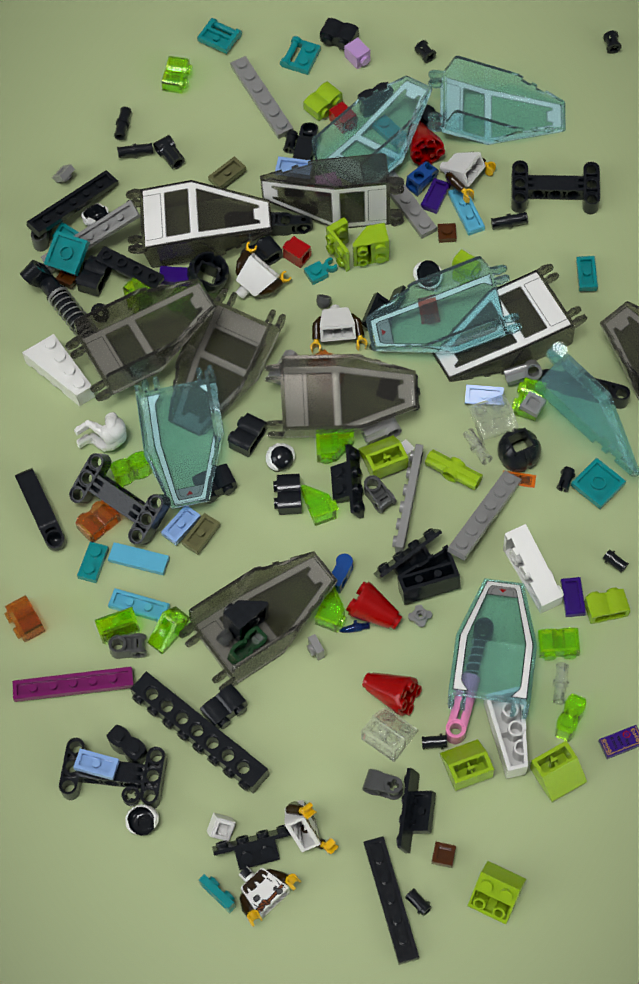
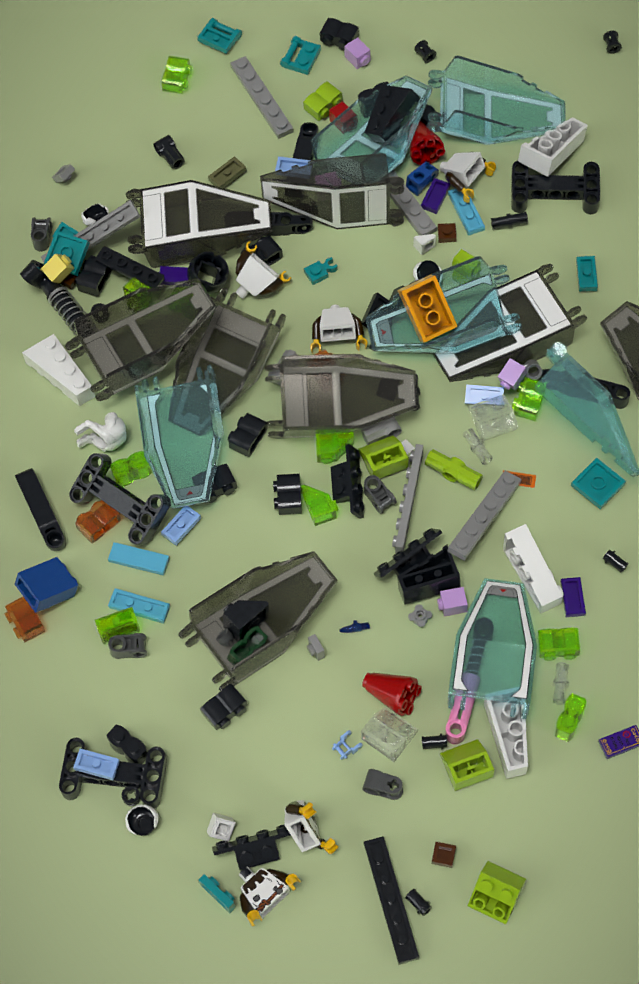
magenta plate [12,666,134,702] -> none
black plate [27,170,118,237] -> none
teal plate [77,542,109,583] -> none
black pin [114,106,131,140] -> none
black pin [117,143,153,158] -> none
black brick [130,671,269,794] -> none
clear neon green slope [147,606,190,654] -> none
olive plate [182,513,220,555] -> none
black hair [265,443,295,471] -> none
red brick [282,236,311,268] -> none
black pin [283,130,298,154] -> none
clear neon green slope [315,584,347,633] -> none
dark grey hinge [316,294,331,309] -> none
lime bracket [325,217,350,272] -> none
blue leg [328,553,353,594] -> none
red cone [346,581,402,629] -> none
lime slope [353,223,389,267] -> none
black bracket [396,768,436,853] -> none
black piece [497,428,541,472] -> none
light grey plate [520,391,546,418] -> none
lime slope [530,741,587,802] -> none
black pin [556,466,576,492] -> none
lime brick [584,587,630,624] -> none
none -> blue brick [15,557,78,613]
none -> light yellow brick [41,254,74,283]
none -> light blue piece [332,730,363,760]
none -> black wedge [364,85,421,144]
none -> light orange brick [397,275,458,343]
none -> white slope [413,234,436,255]
none -> lavender brick [437,587,468,617]
none -> lavender brick [498,358,527,391]
none -> white wedge [518,117,588,177]

